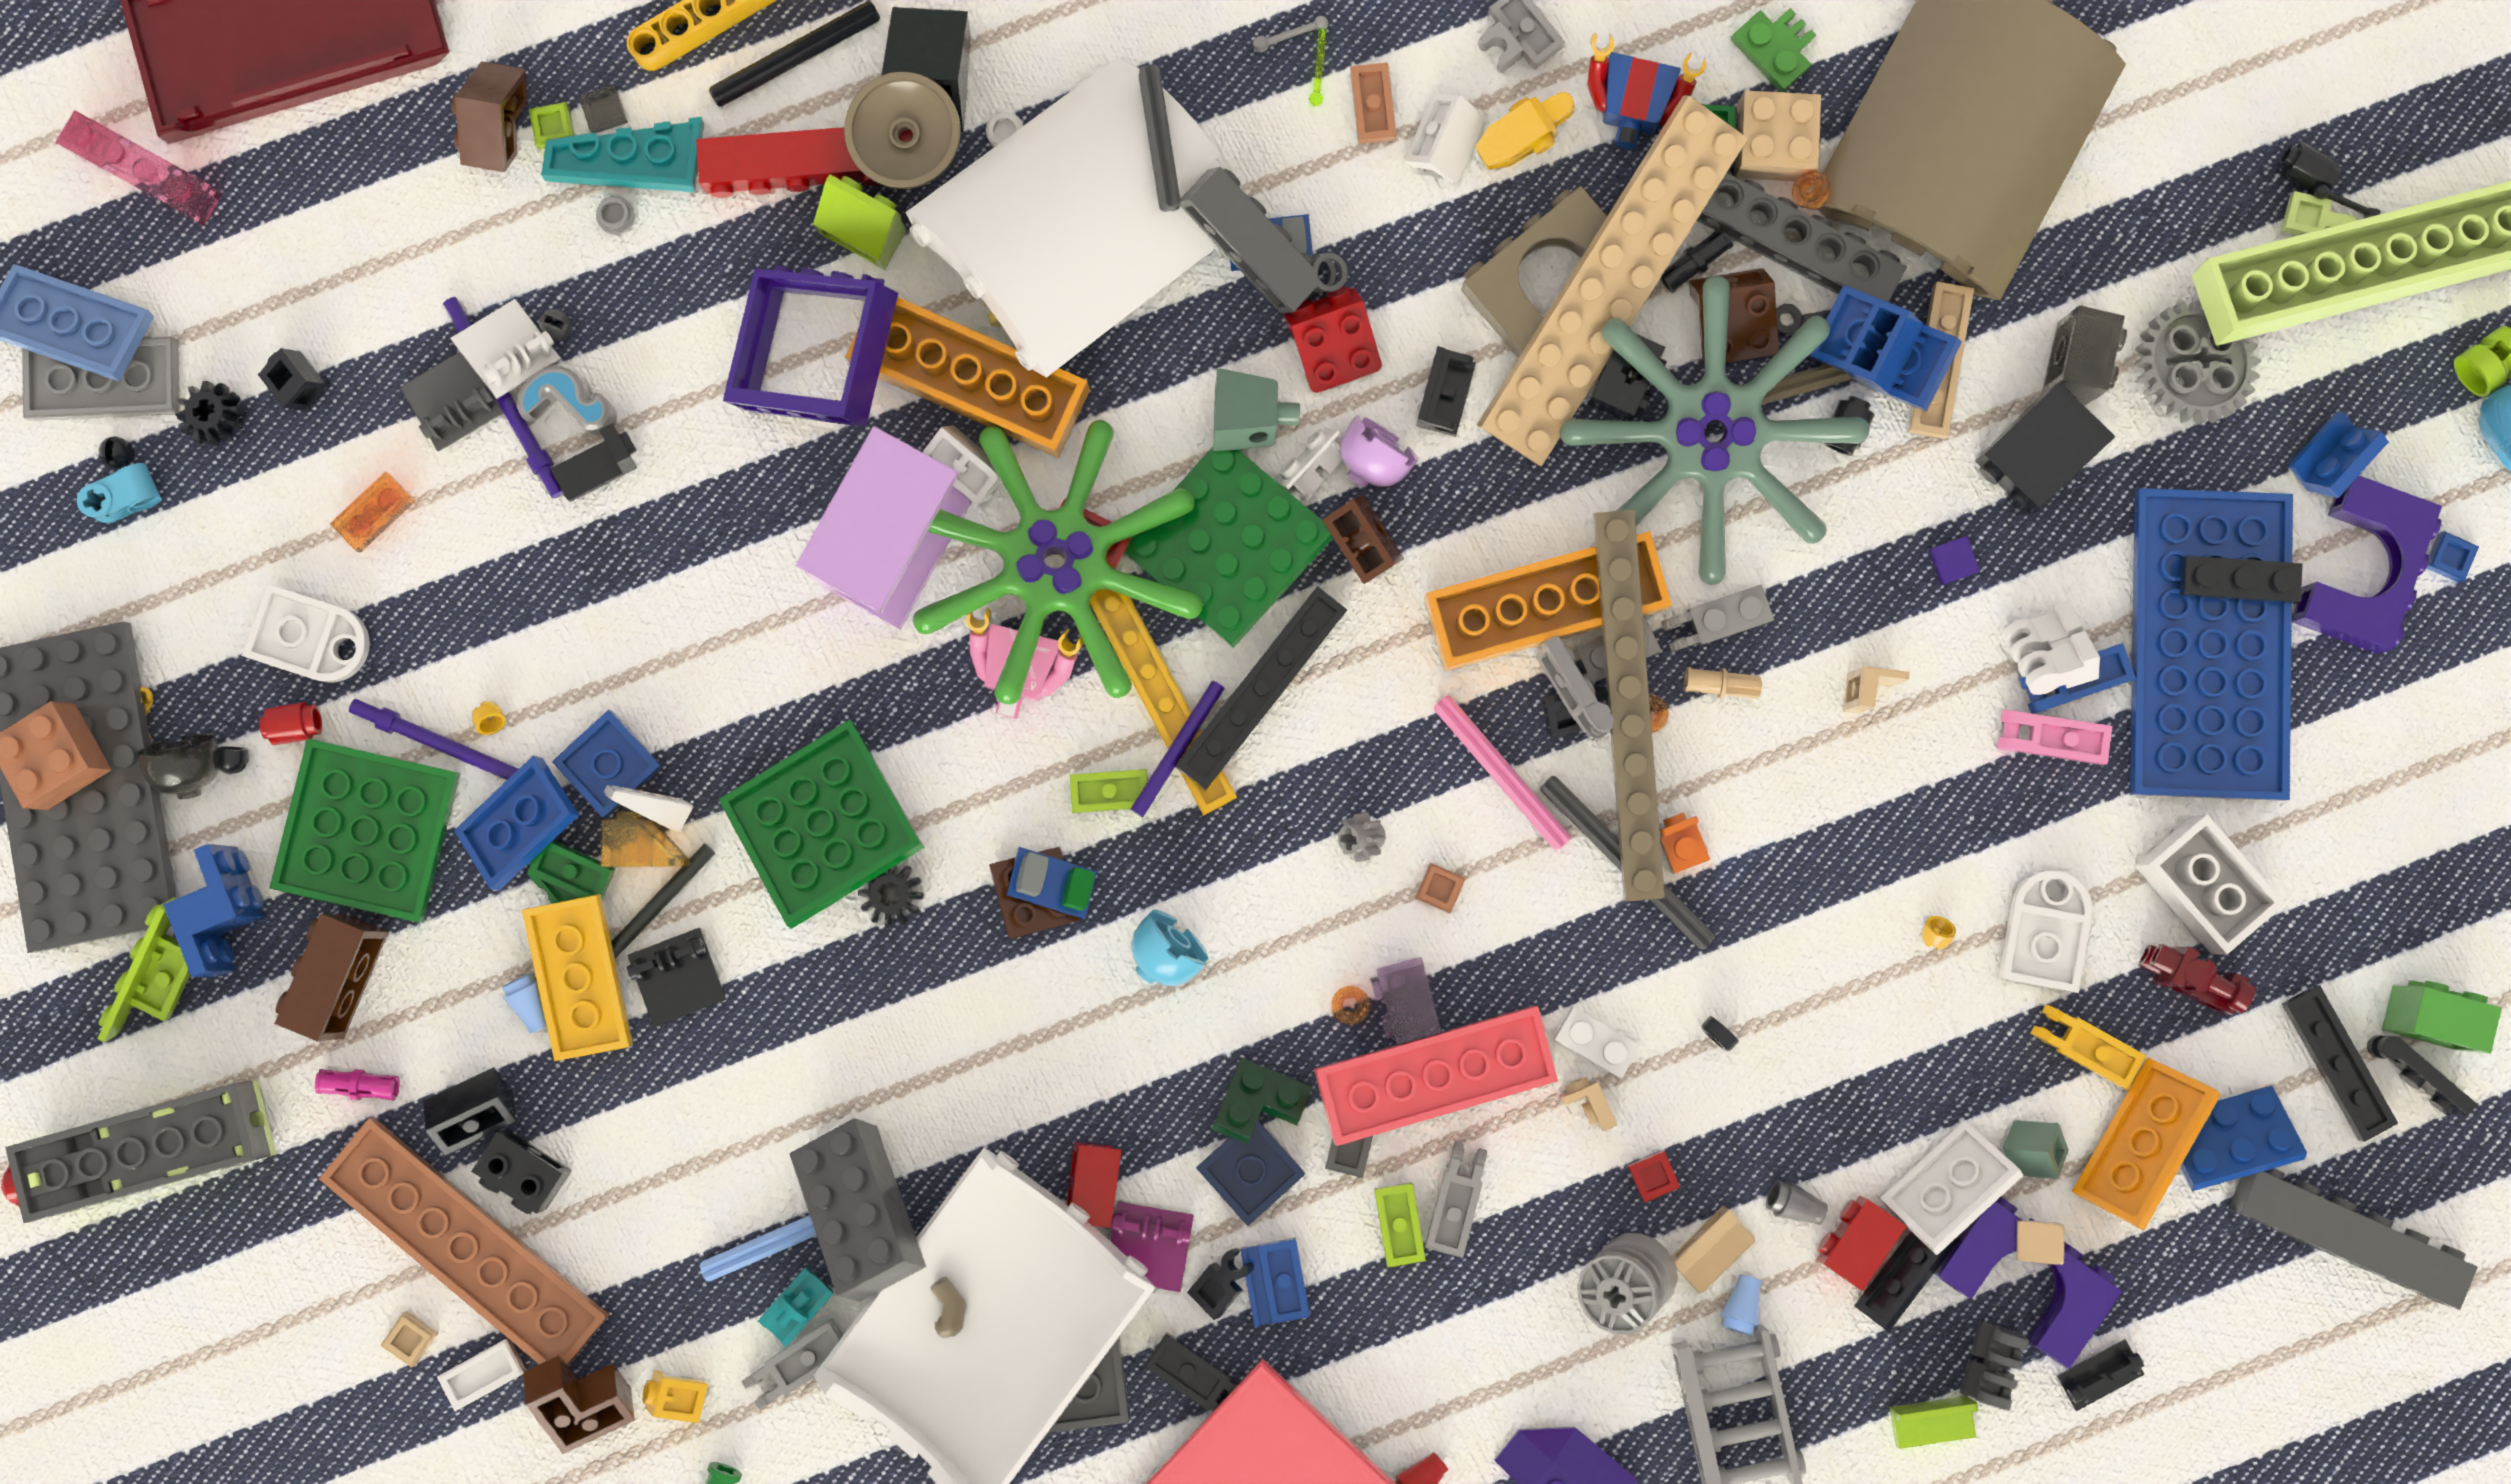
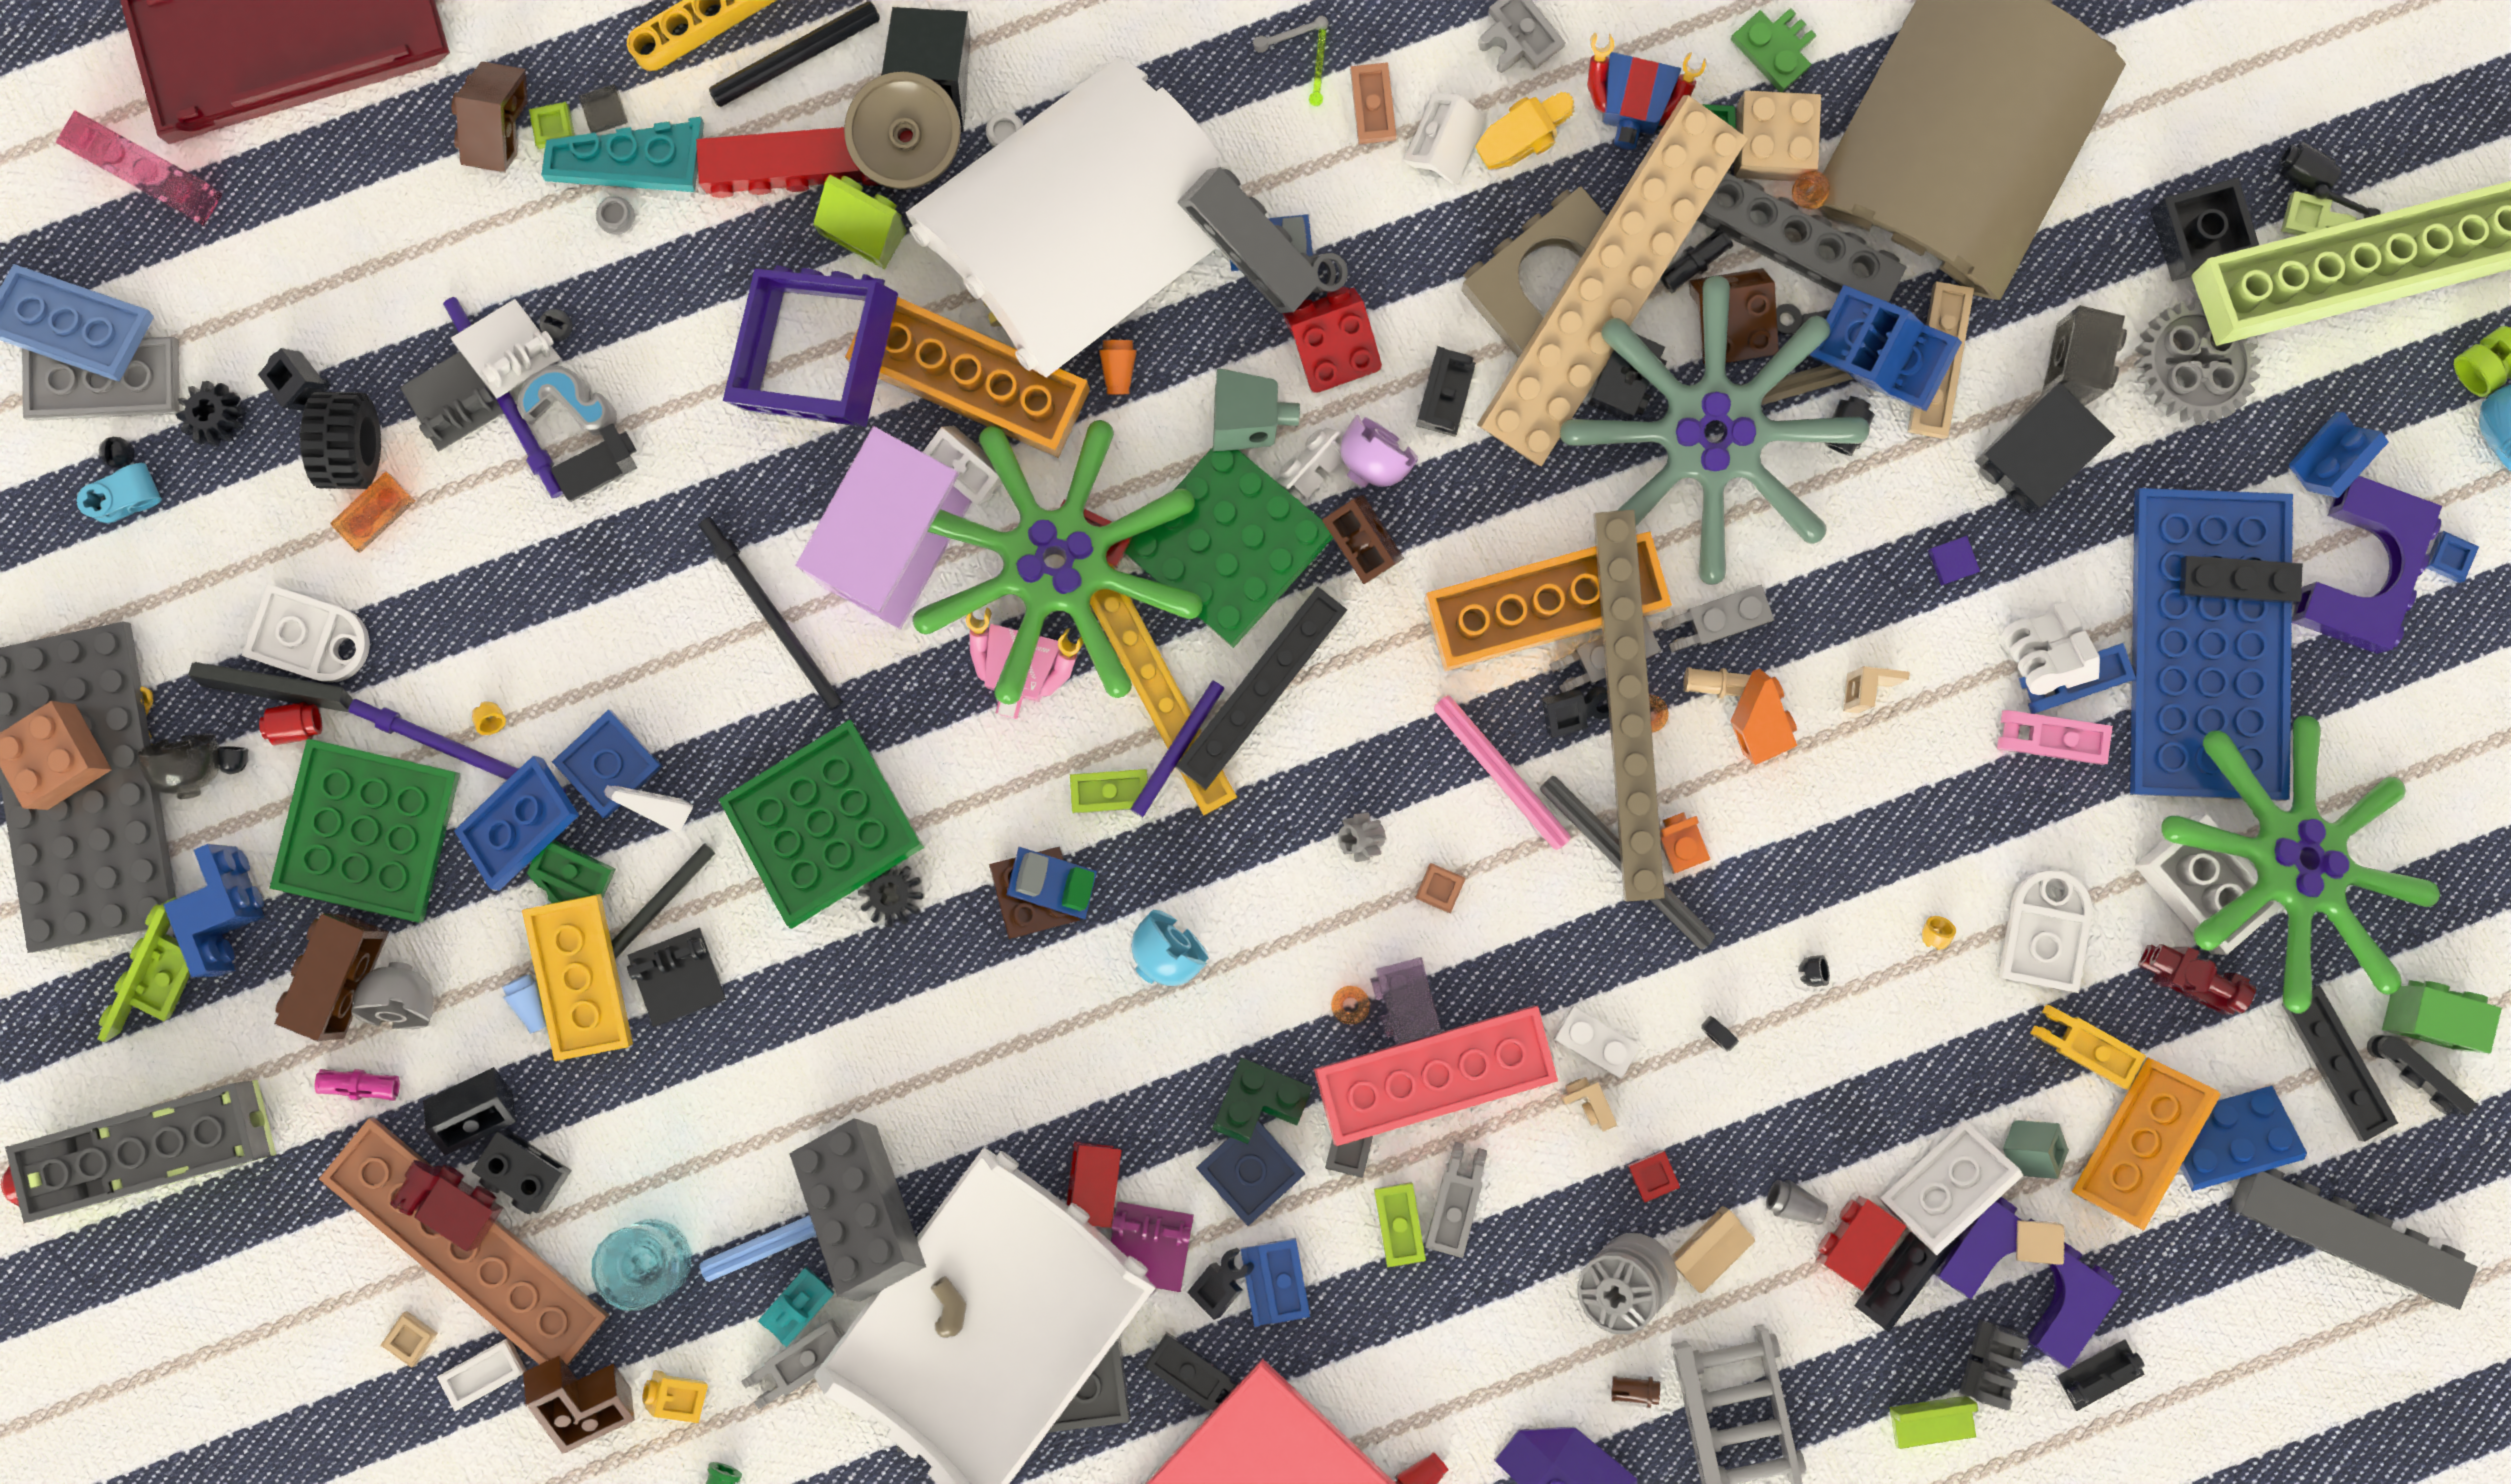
clear yellow slope [601,812,690,867] -> none
dark grey axle [1138,65,1181,212] -> none
light grey hinge [1536,635,1615,742] -> none
light blue cone [1720,1274,1762,1336] -> none
none -> pearl dark grey tile [188,662,353,712]
none -> black tyre [300,392,381,489]
none -> light grey cylinder [351,962,434,1029]
none -> dark red hinge [390,1160,504,1252]
none -> clear light blue wheel [592,1219,691,1311]
none -> black bar [698,517,843,711]
none -> orange cone [1099,340,1137,395]
none -> reddish brown pin [1611,1376,1660,1408]
none -> orange slope [1730,668,1797,765]
none -> black hinge [1798,955,1830,987]
none -> black brick [2150,178,2259,282]
none -> bright green animal [2161,715,2440,1013]

